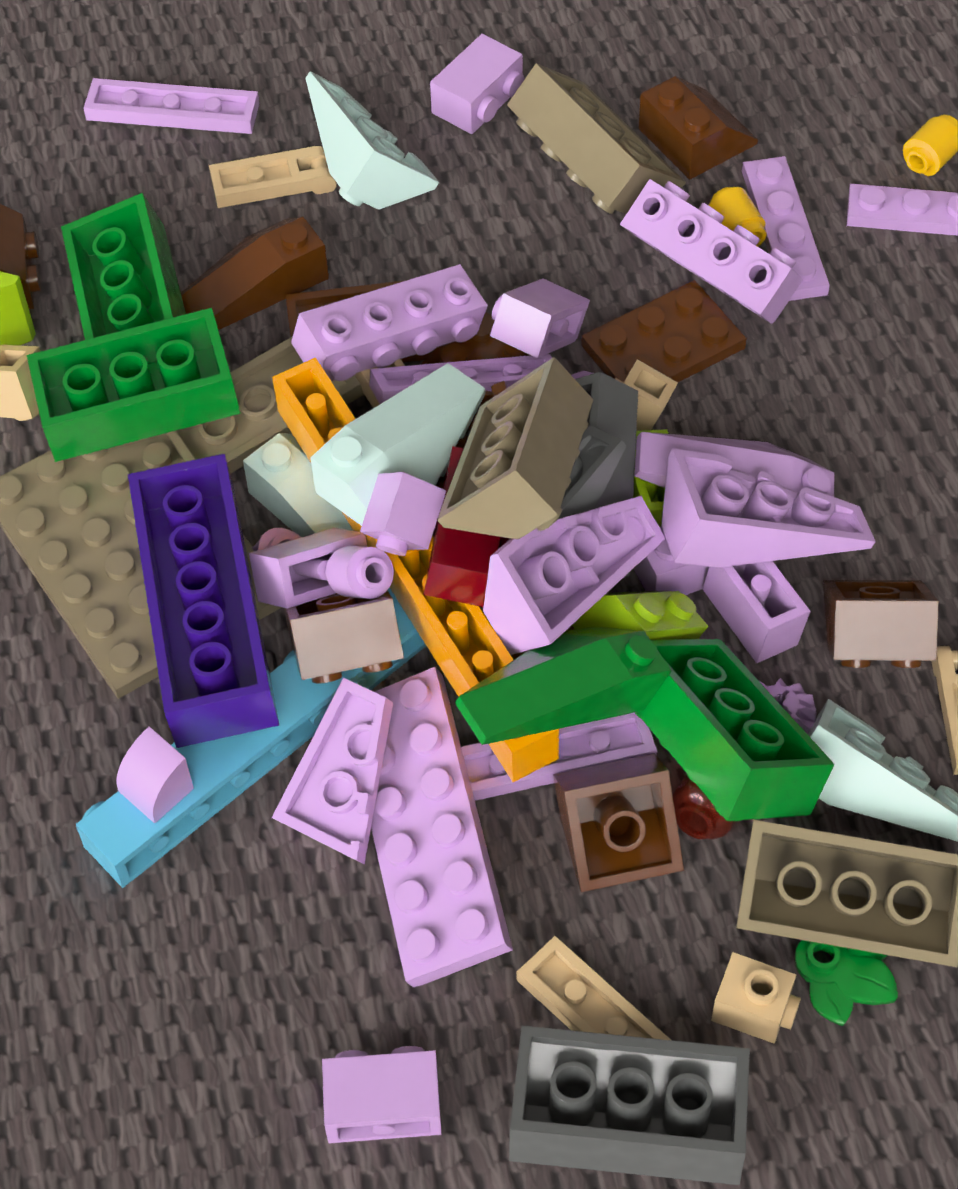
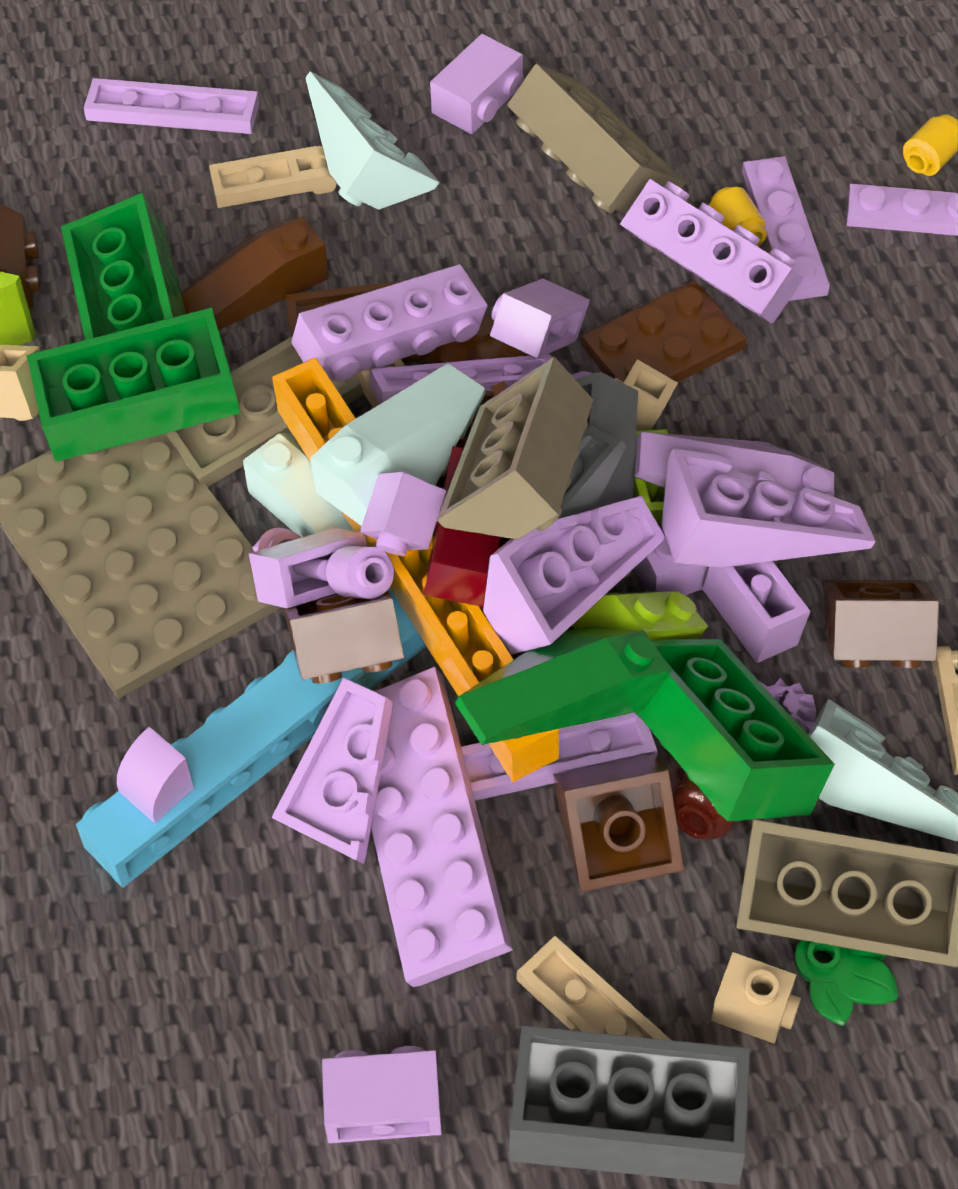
dark purple brick [128,454,280,748] -> none
reddish brown slope [639,76,758,180] -> none

